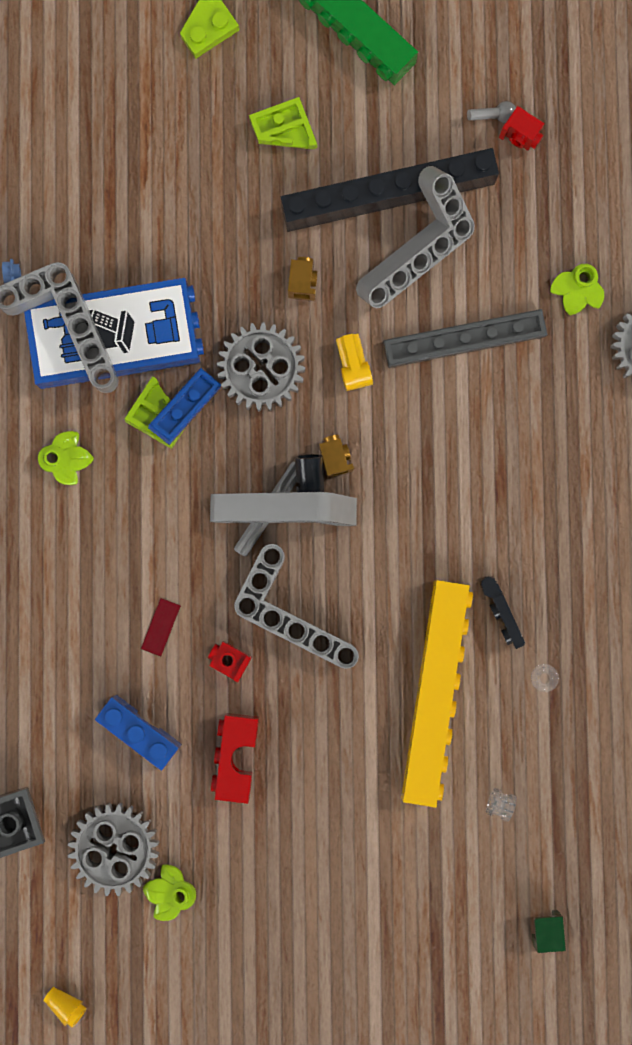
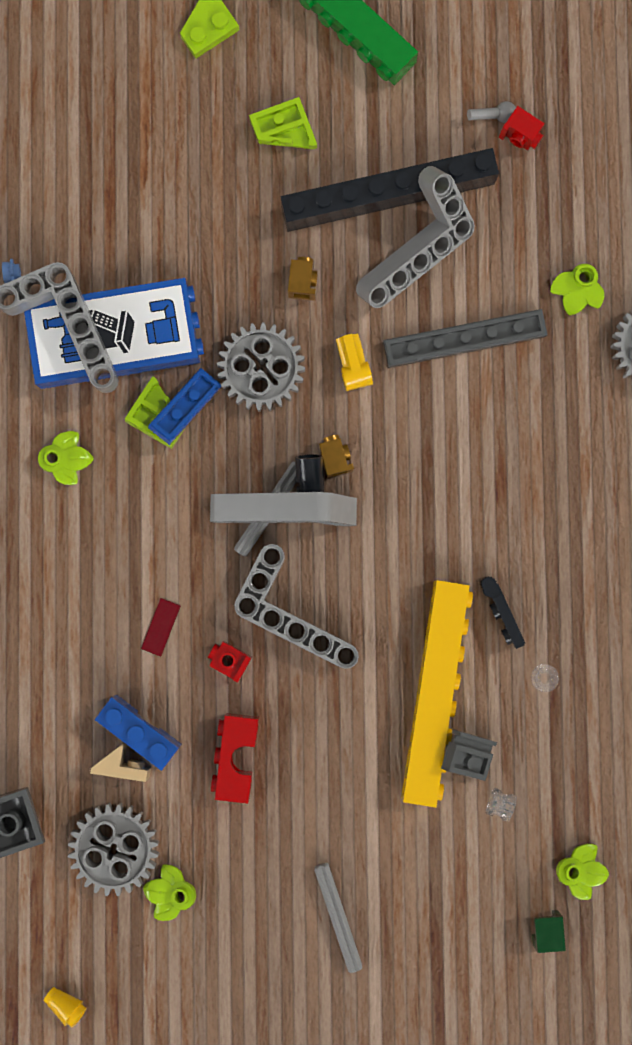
none -> tan slope [90,743,151,782]
none -> light grey axle [314,863,362,973]
none -> dark grey plate [441,729,497,781]
none -> lime plate [556,844,609,900]

